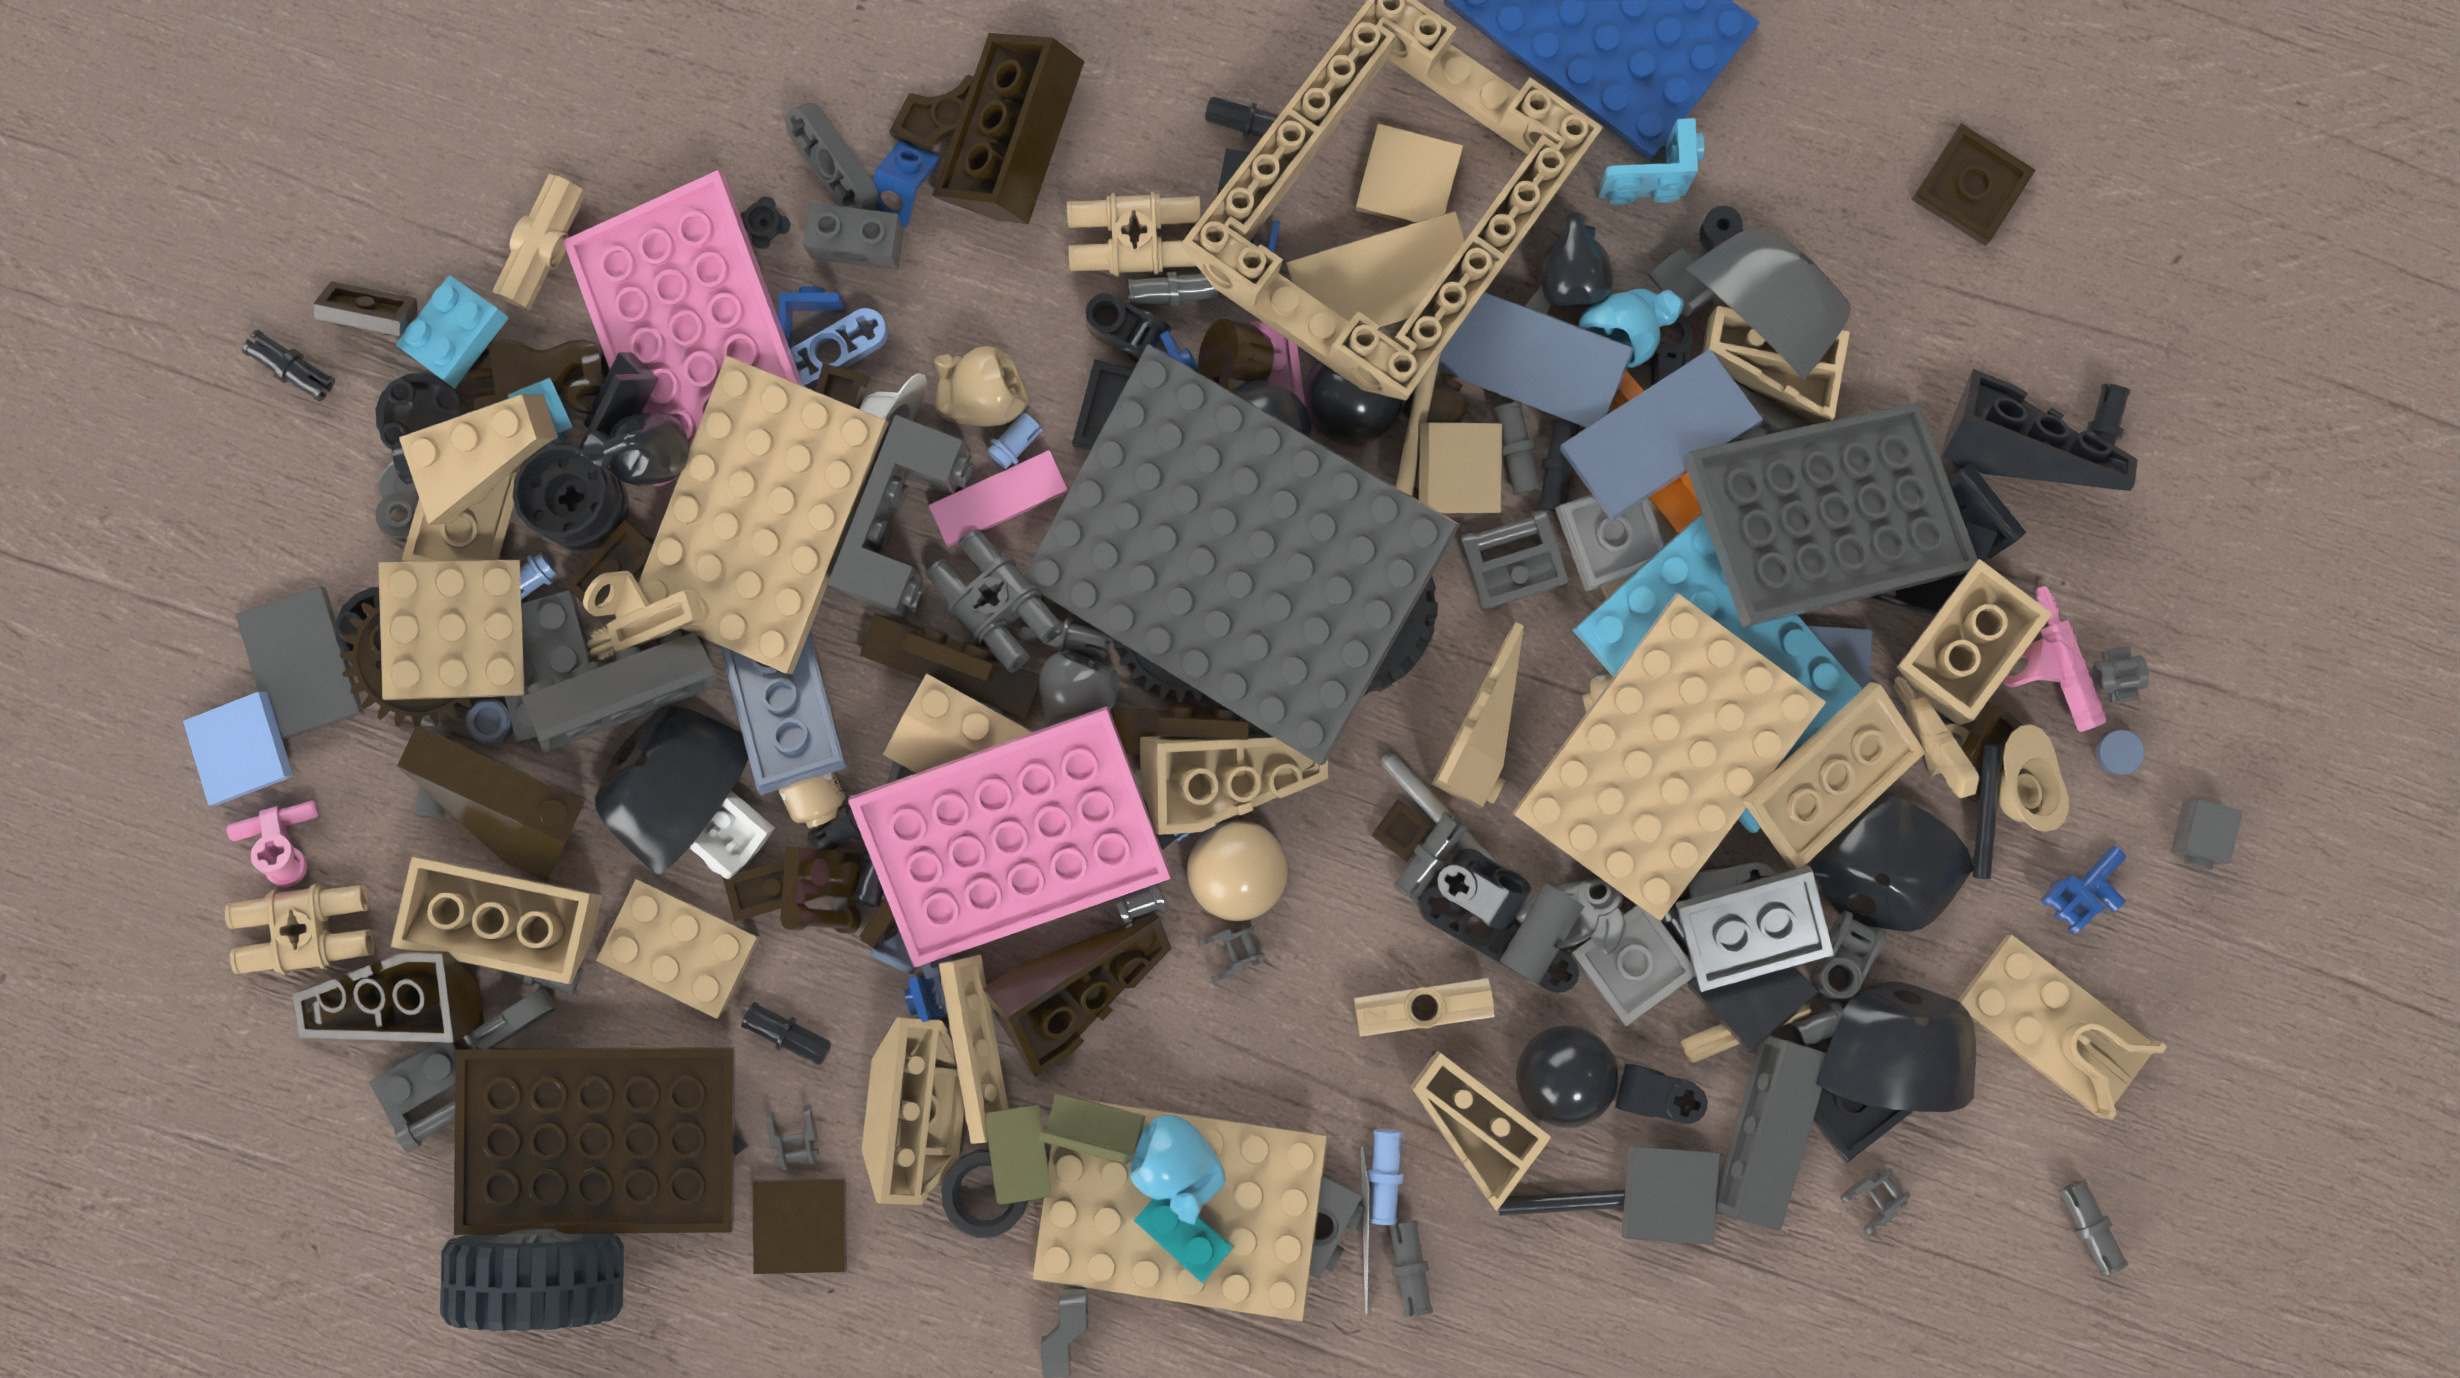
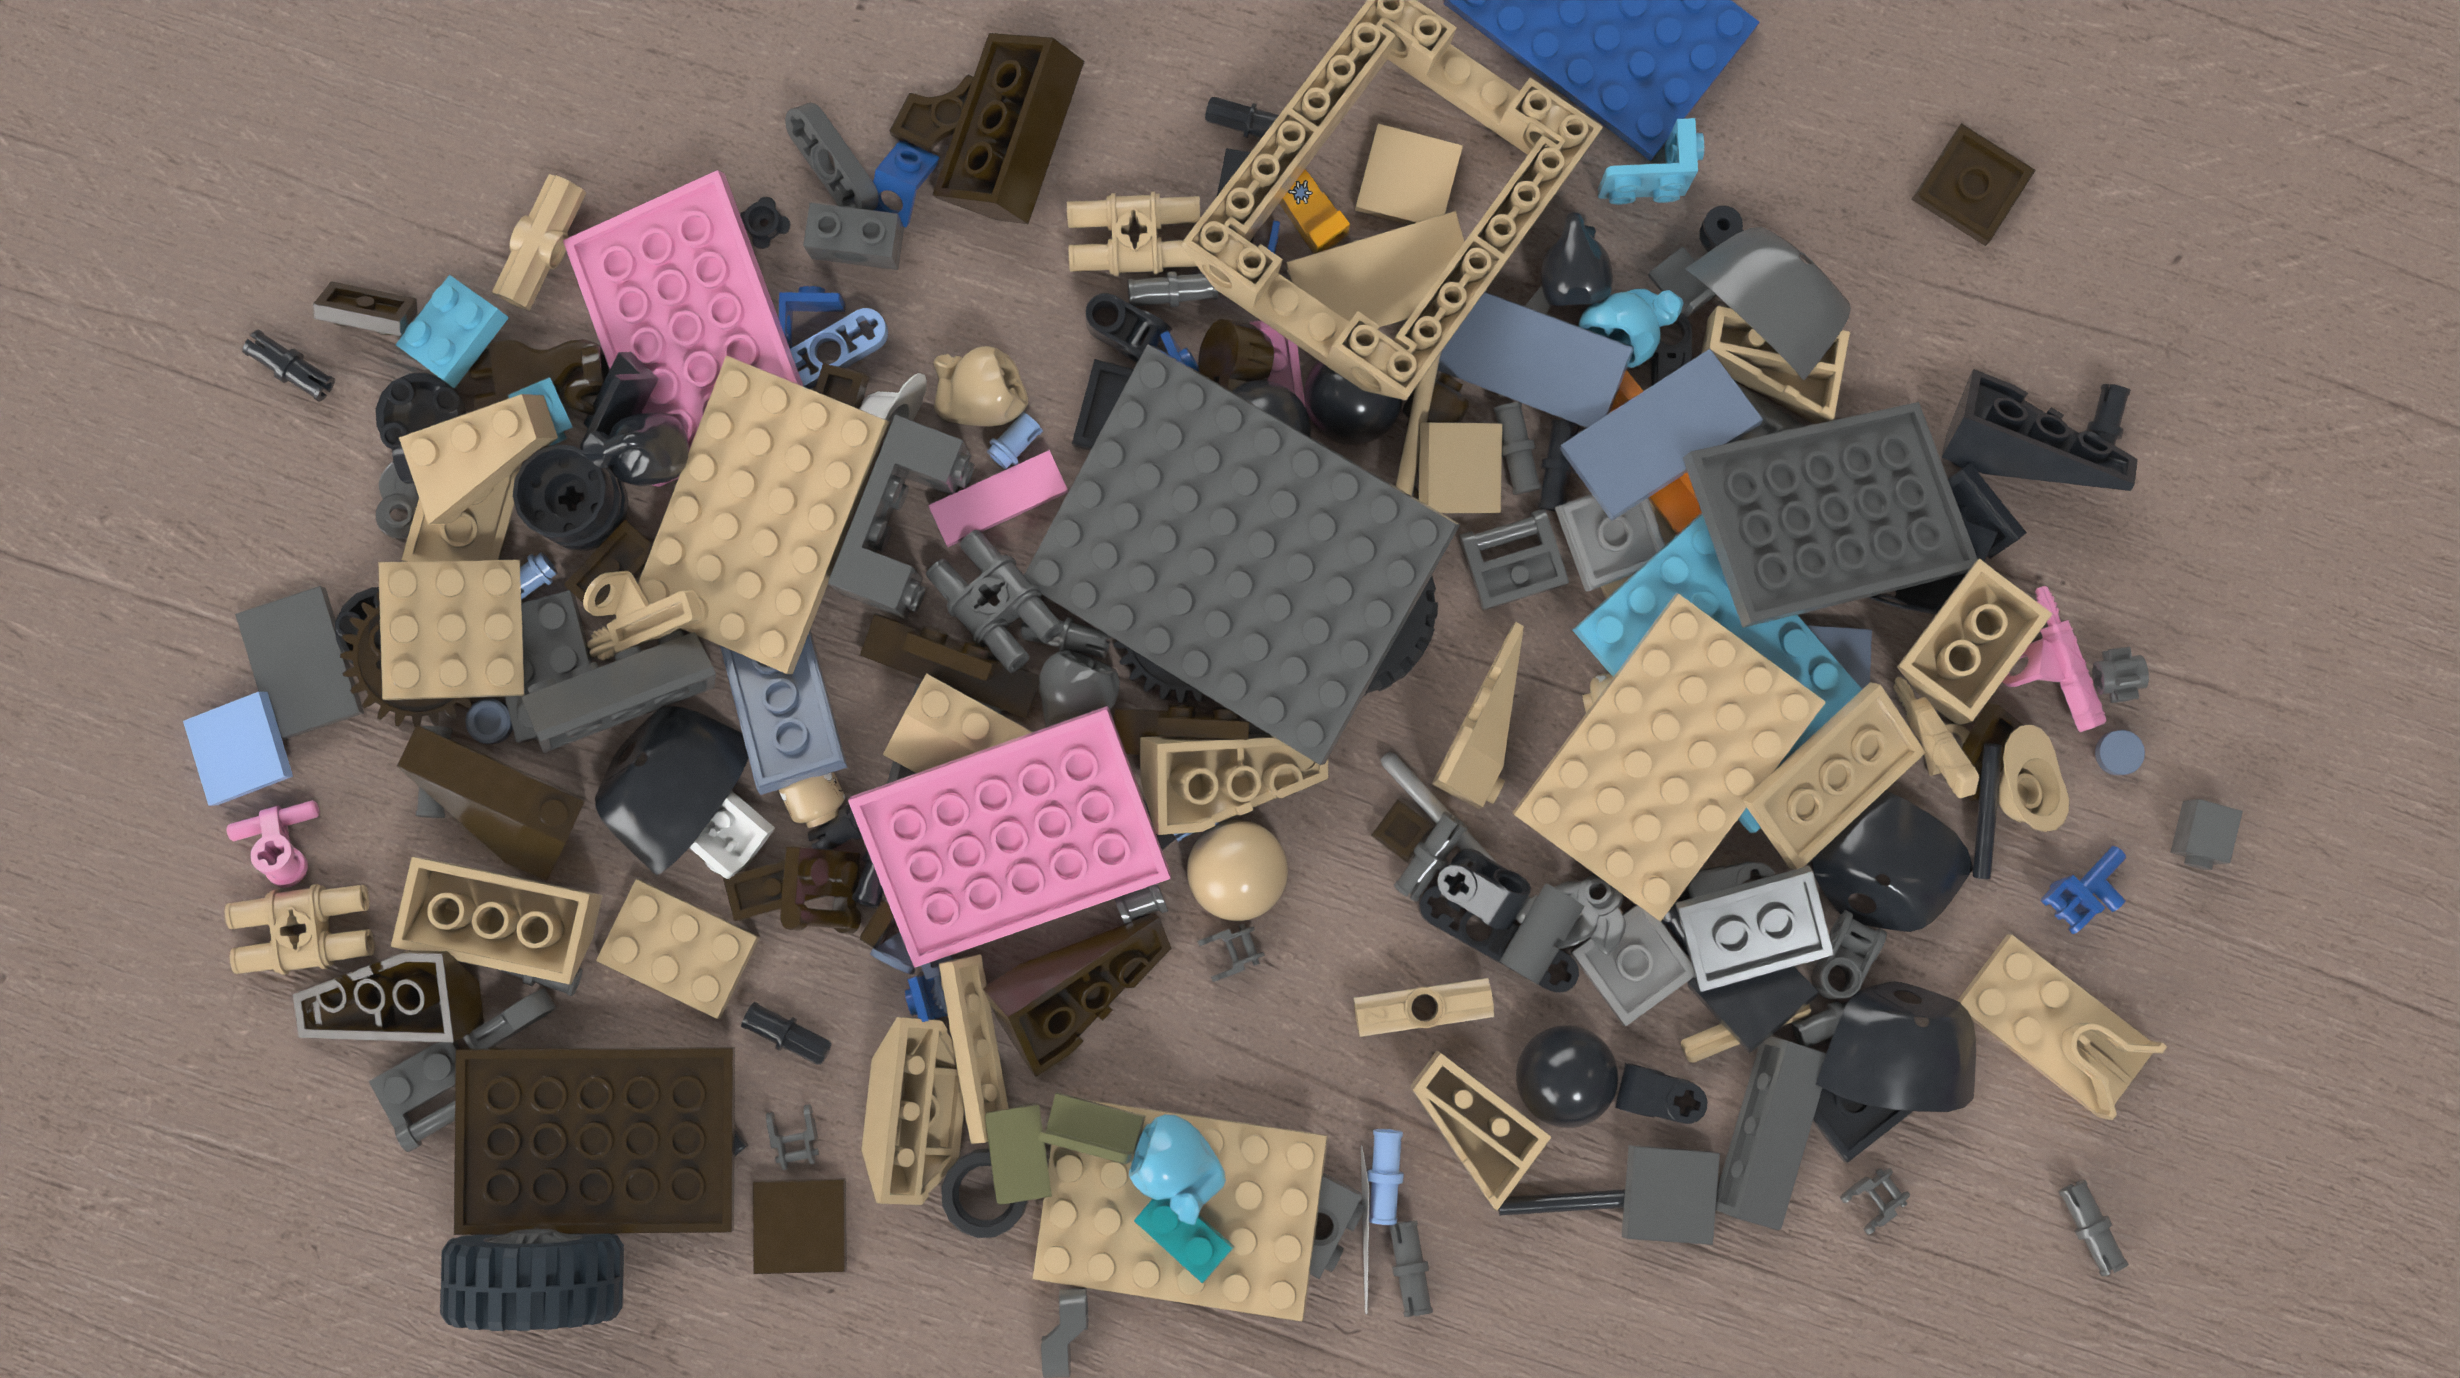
none -> light orange leg [1279,169,1350,254]

